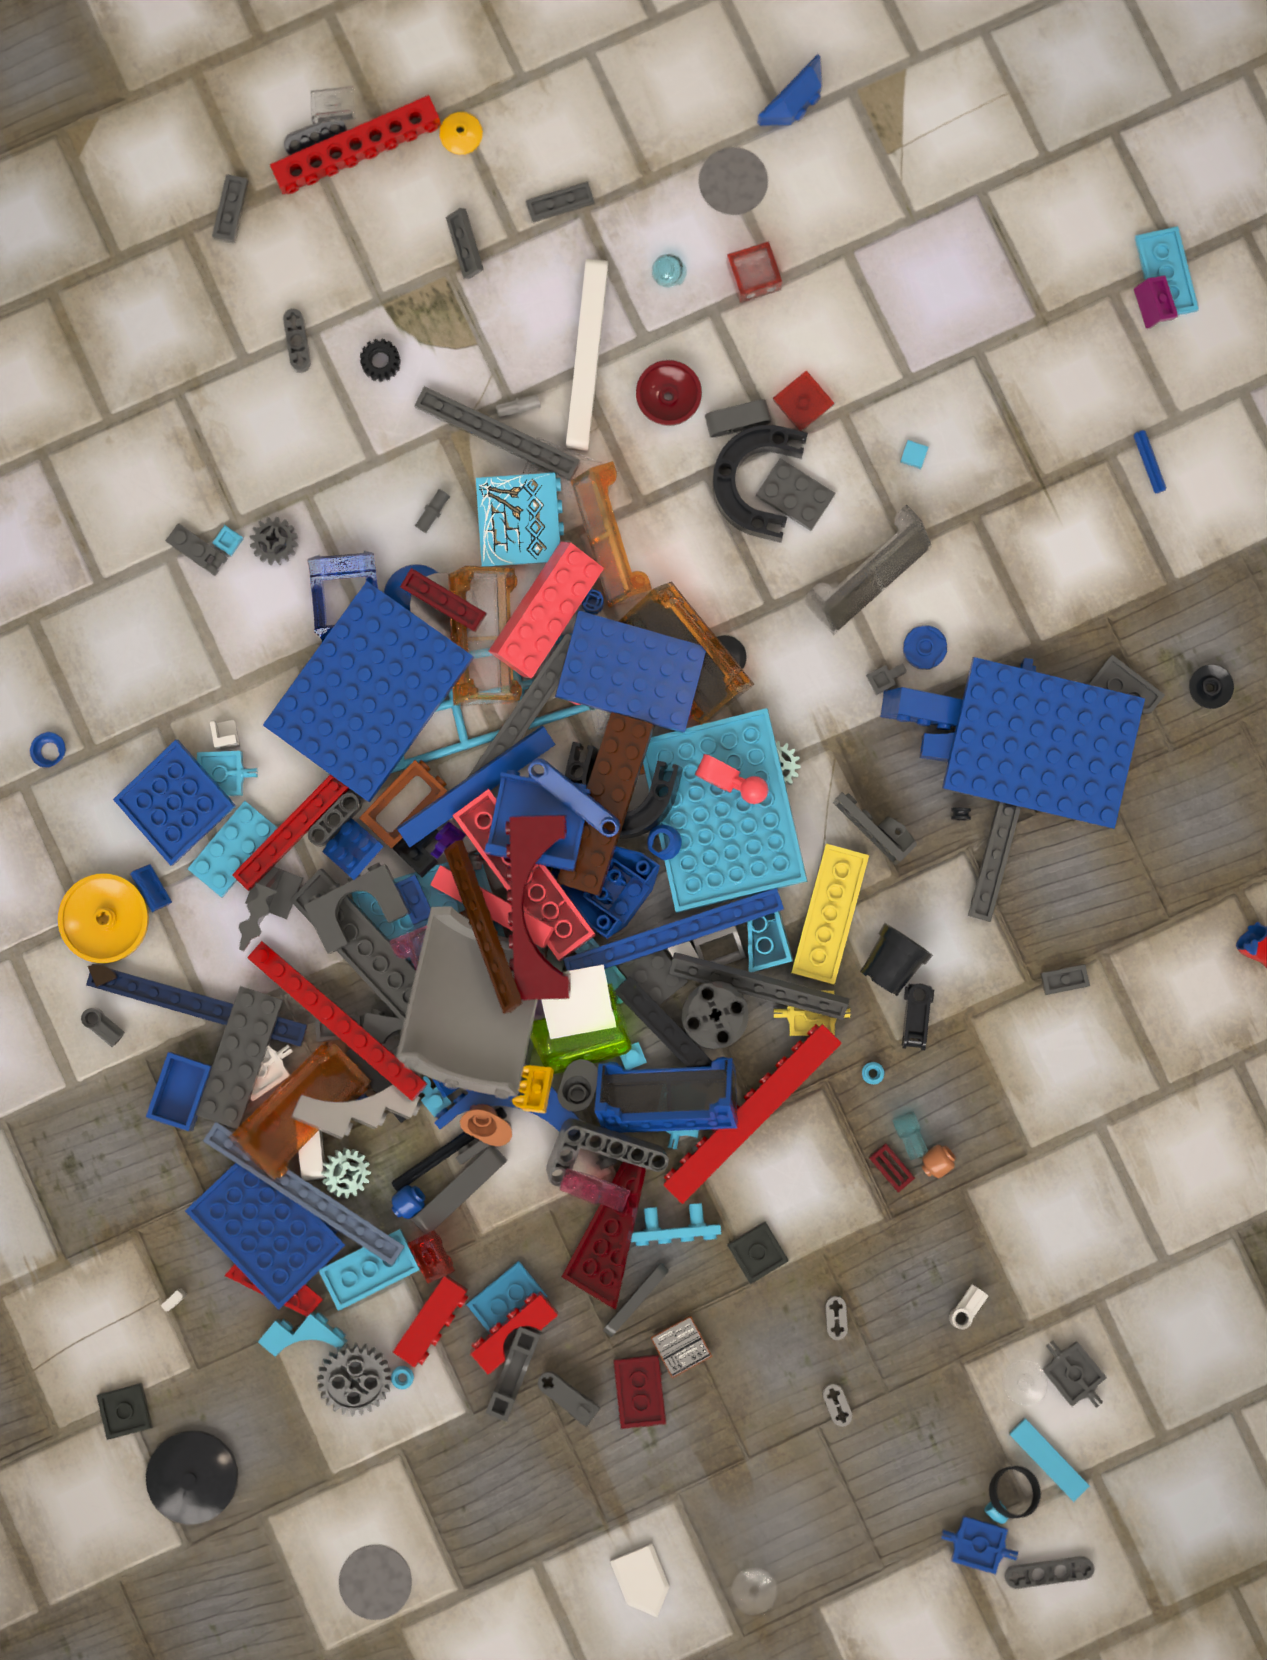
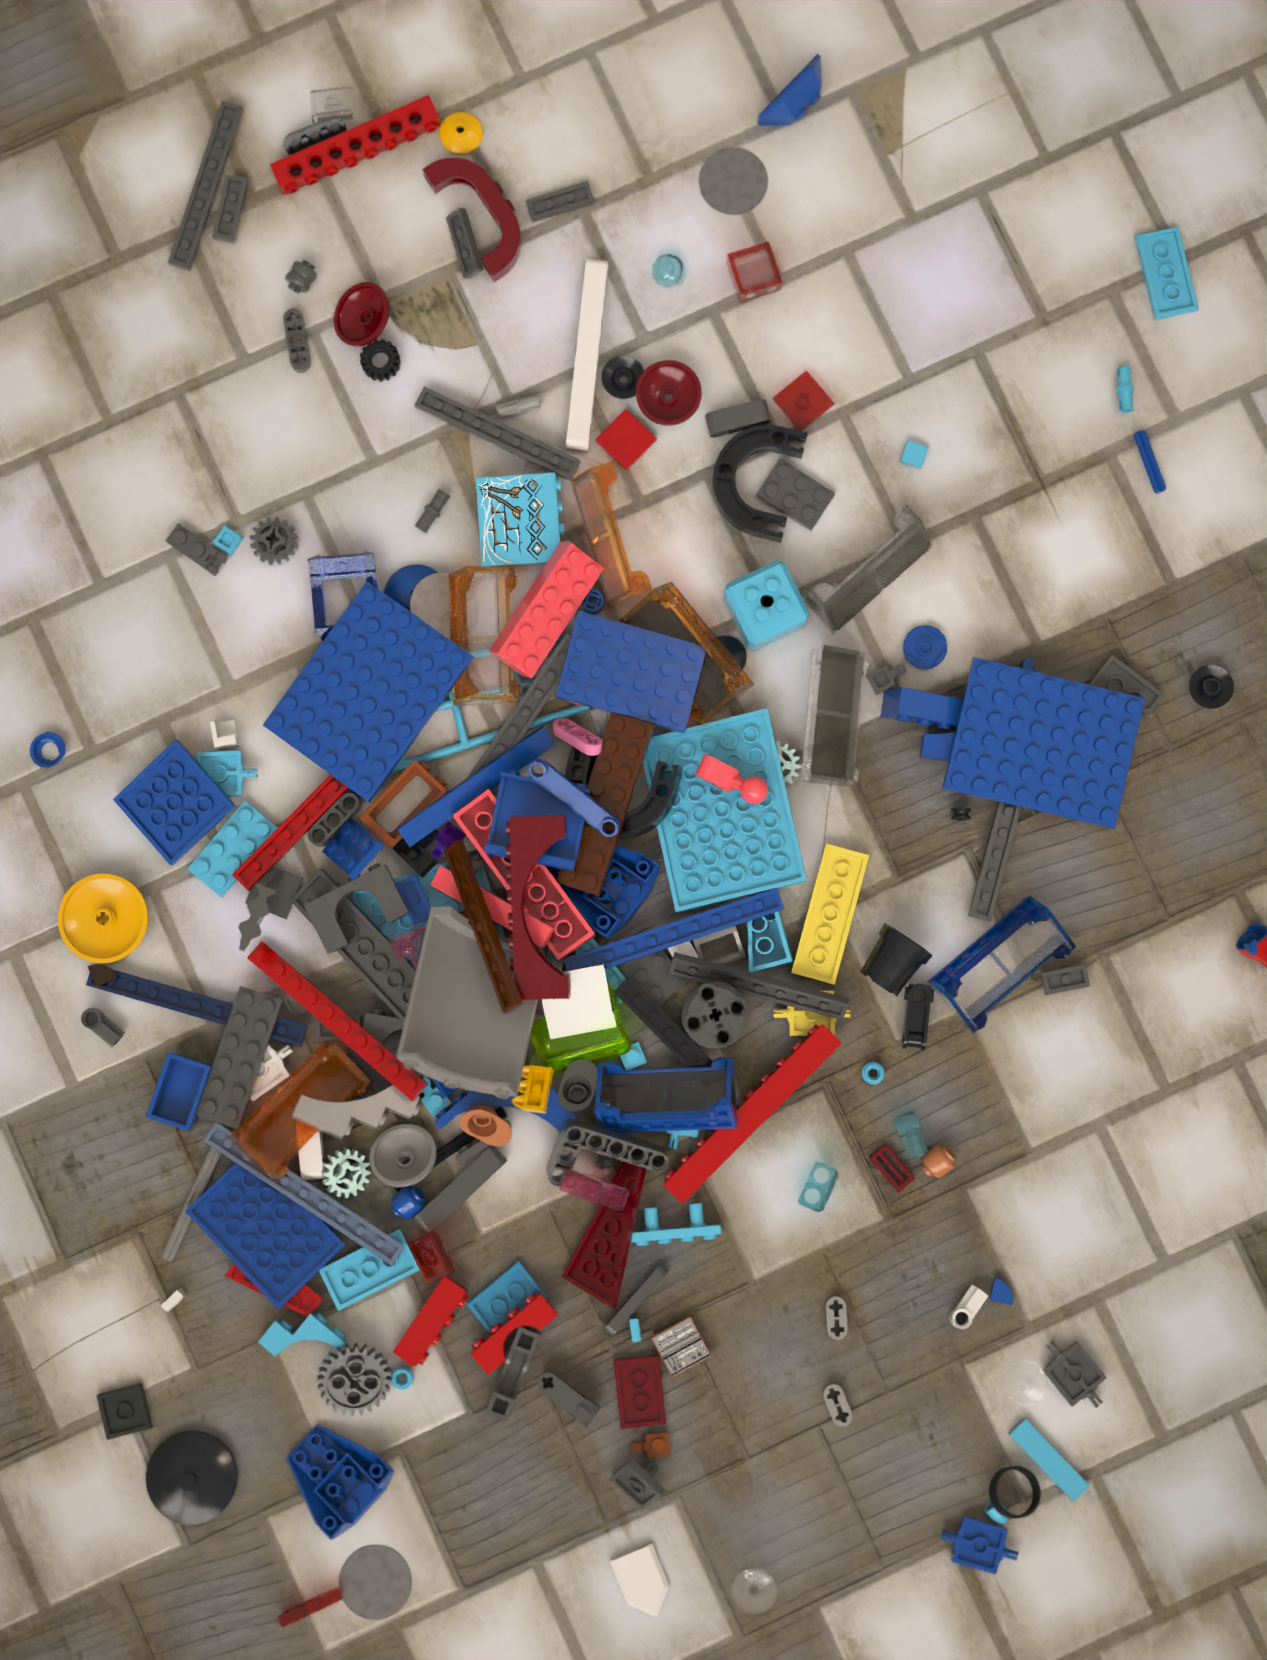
blue plate [130,864,172,912] -> none
dark red tile [400,568,487,633] -> none
blue piece [647,824,682,860] -> none
pearl dark grey tile [727,1222,789,1284] -> none
dark grey plate [833,792,917,865] -> none
dark grey beam [1004,1556,1094,1589] -> none
magenta panel [1134,276,1179,329] -> none
none -> light grey axle [161,1147,221,1261]
none -> dark grey plate [168,101,244,271]
none -> clear red beam [277,1587,343,1627]
none -> dark grey piece [285,260,317,294]
none -> blue wedge [286,1424,394,1540]
none -> dark red dish [334,282,390,347]
none -> light grey dish [369,1124,437,1187]
none -> dark red arch [422,158,521,282]
none -> bright pink beam [553,718,603,756]
none -> red tile [595,409,657,471]
none -> black dish [601,356,644,399]
none -> dark grey tile [610,1459,666,1510]
none -> medium azure tile [629,1316,641,1342]
none -> dark orange plate [630,1431,670,1458]
none -> medium azure plate [723,560,809,652]
none -> clear light blue piece [798,1162,839,1212]
none -> windscreen [799,644,869,787]
none -> windscreen [928,896,1076,1033]
none -> blue tile [989,1277,1013,1305]
none -> medium azure pin [1116,366,1134,413]

